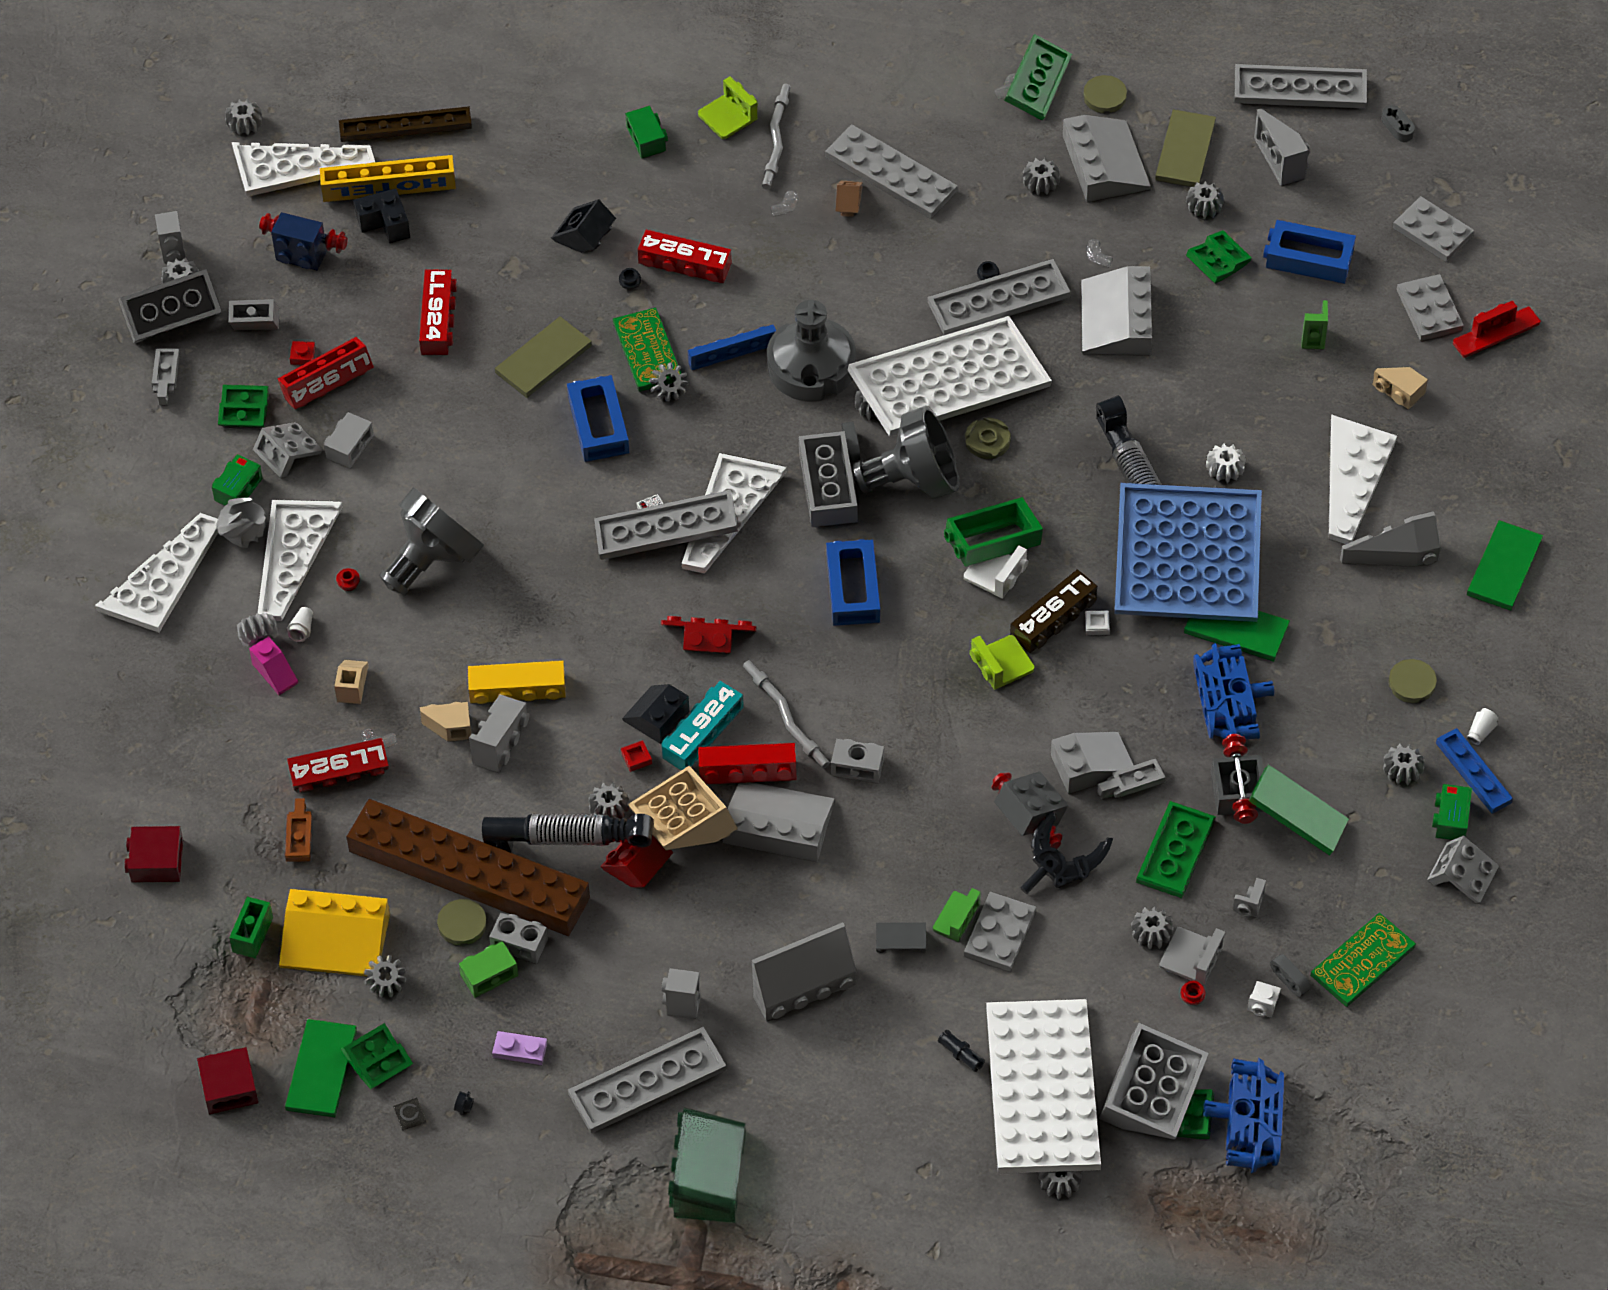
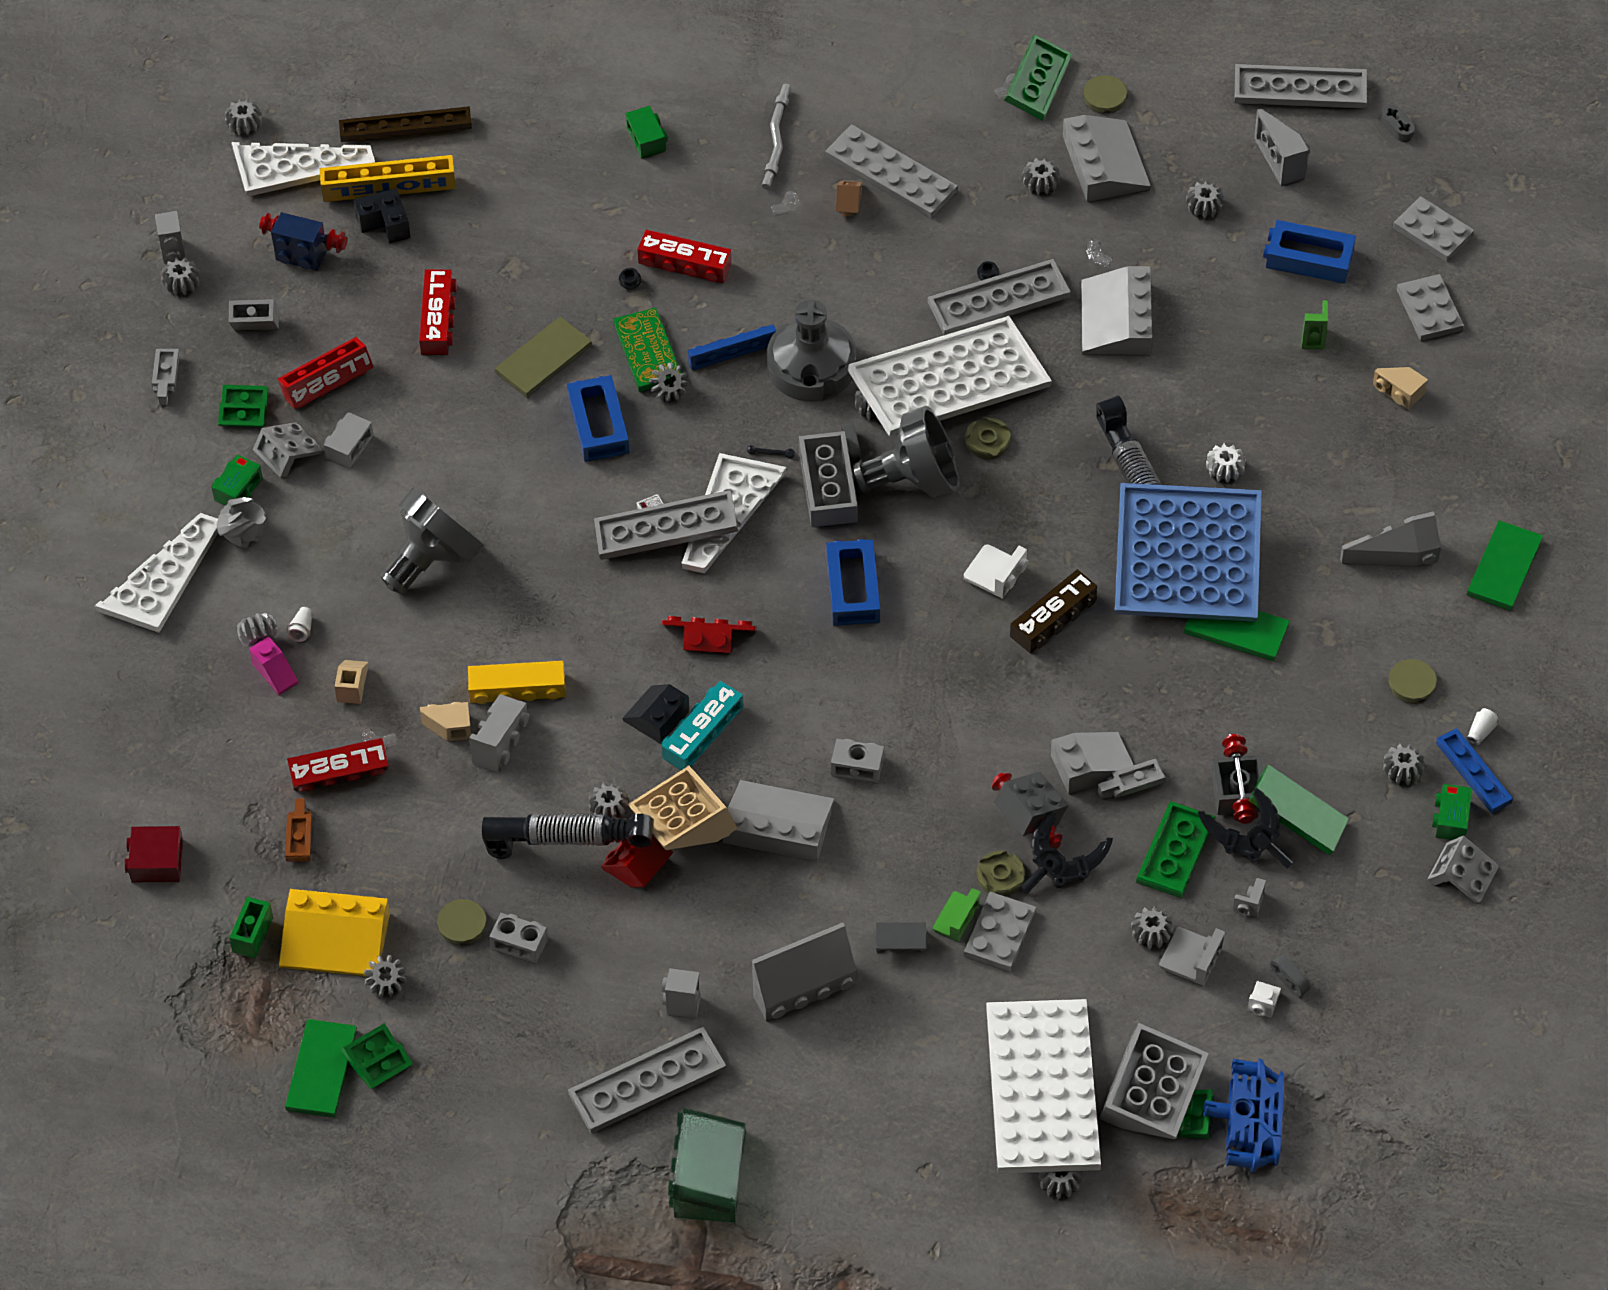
light grey brick [119,269,221,343] -> none
dark red piece [197,1047,259,1115] -> none
white wing [258,500,342,621] -> none
red plate [290,341,316,365] -> none
red plate [336,568,360,591] -> none
reddish brown brick [346,799,590,937] -> none
clear smoke tile [393,1098,426,1131] -> none
black plate [454,1091,474,1115] -> none
bright green brick [459,941,518,998] -> none
lavender plate [492,1031,547,1065] -> none
black slope [551,199,616,253] -> none
red plate [621,740,652,772] -> none
lime bracket [698,76,758,139] -> none
red brick [698,743,797,784] -> none
light grey bar [743,660,830,768] -> none
black pin [938,1030,985,1072] -> none
green piece [944,497,1043,567] -> none
lime bracket [970,635,1034,690] -> none
white tile [1085,611,1110,635] -> none
olive tile [1155,109,1216,187] -> none
red plate [1180,981,1206,1005] -> none
green slope [1186,230,1252,283] -> none
blue piece [1193,643,1274,740] -> none
green tile [1310,912,1416,1007] -> none
white wing [1328,415,1397,544] -> none
red bracket [1453,300,1541,358] -> none
none -> black hinge [747,445,795,459]
none -> olive tile [976,850,1025,896]
none -> black bar [1198,788,1293,869]

